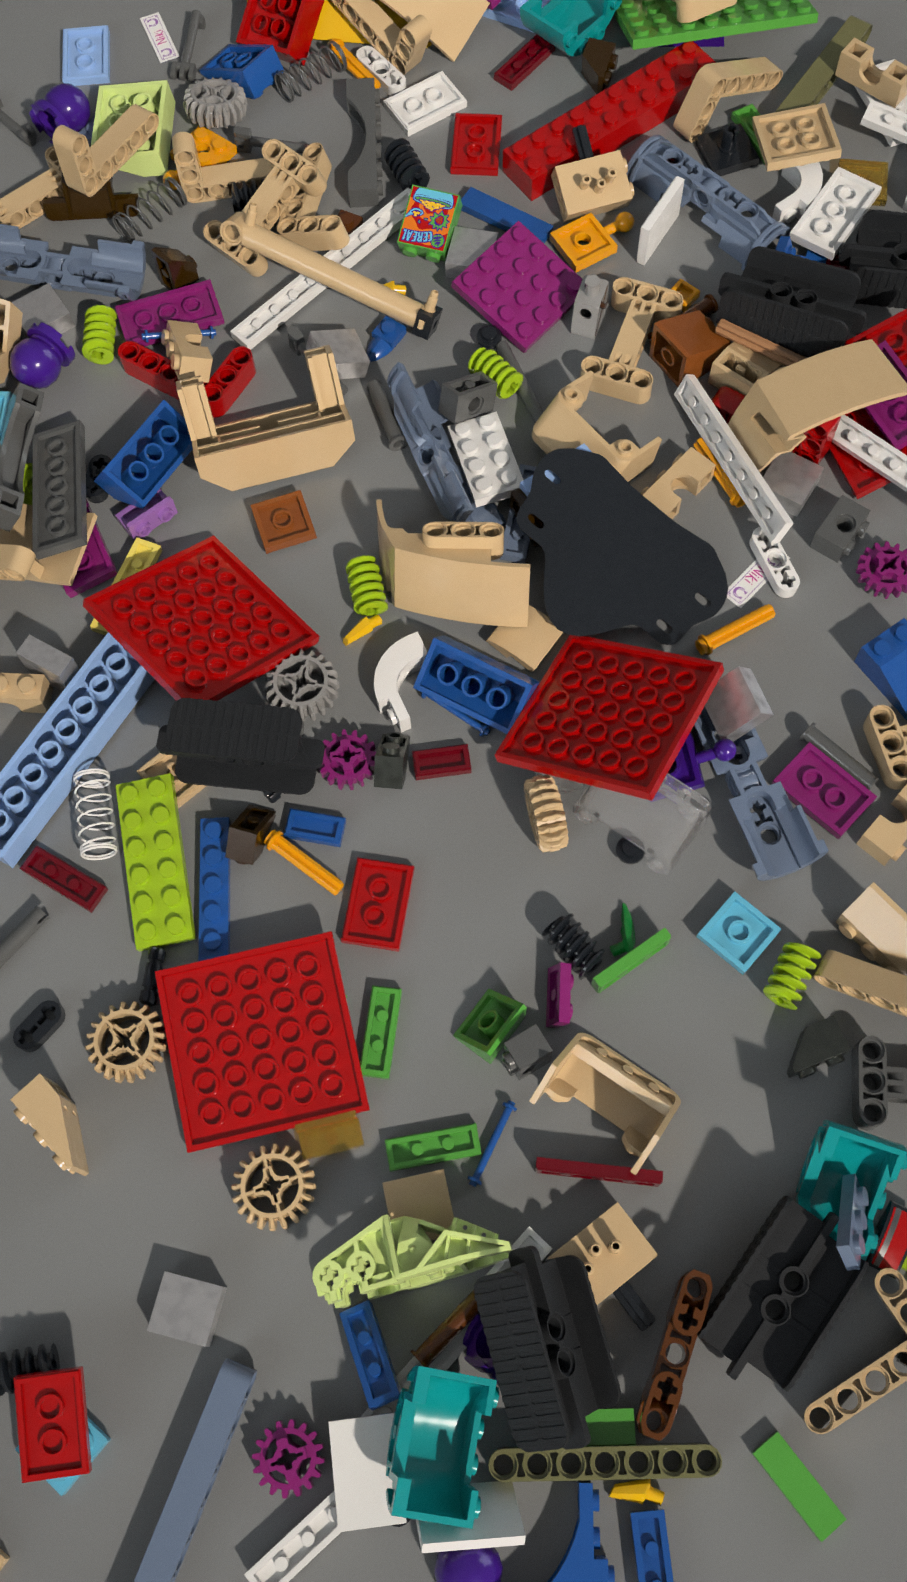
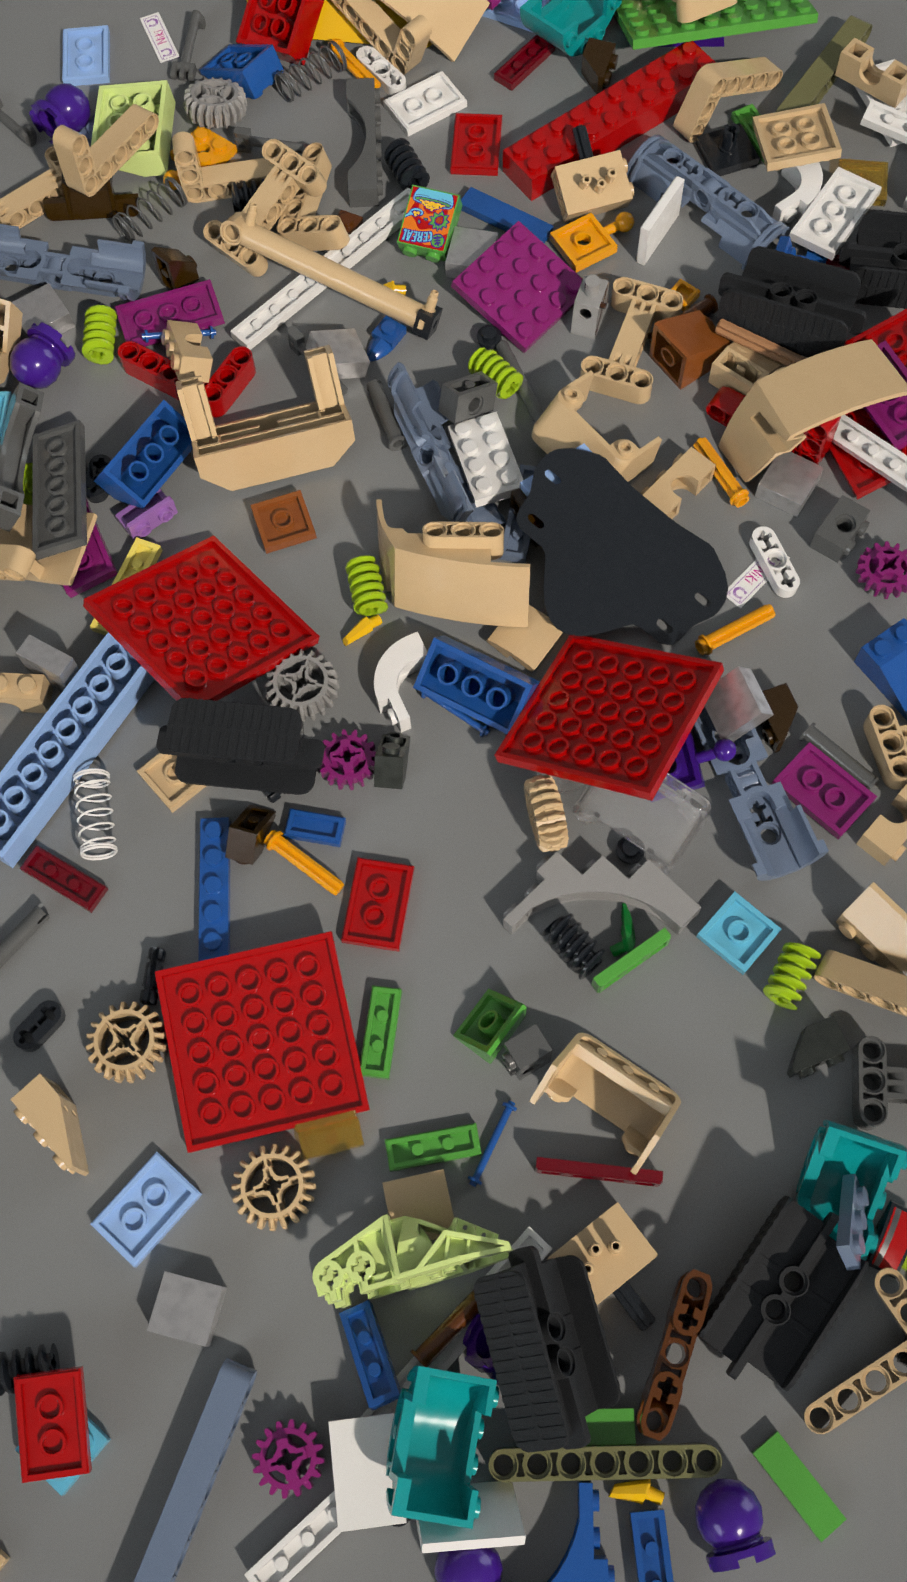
lime plate [115,773,196,952] -> none
dark red tile [412,744,472,781] -> none
magenta plate [546,962,574,1029] -> none
white plate [674,374,794,543] -> none
none -> light blue tile [90,1152,202,1268]
none -> light grey arch [503,852,701,935]
none -> dark purple tile [695,1478,776,1573]
none -> dark brown slope [760,683,799,753]

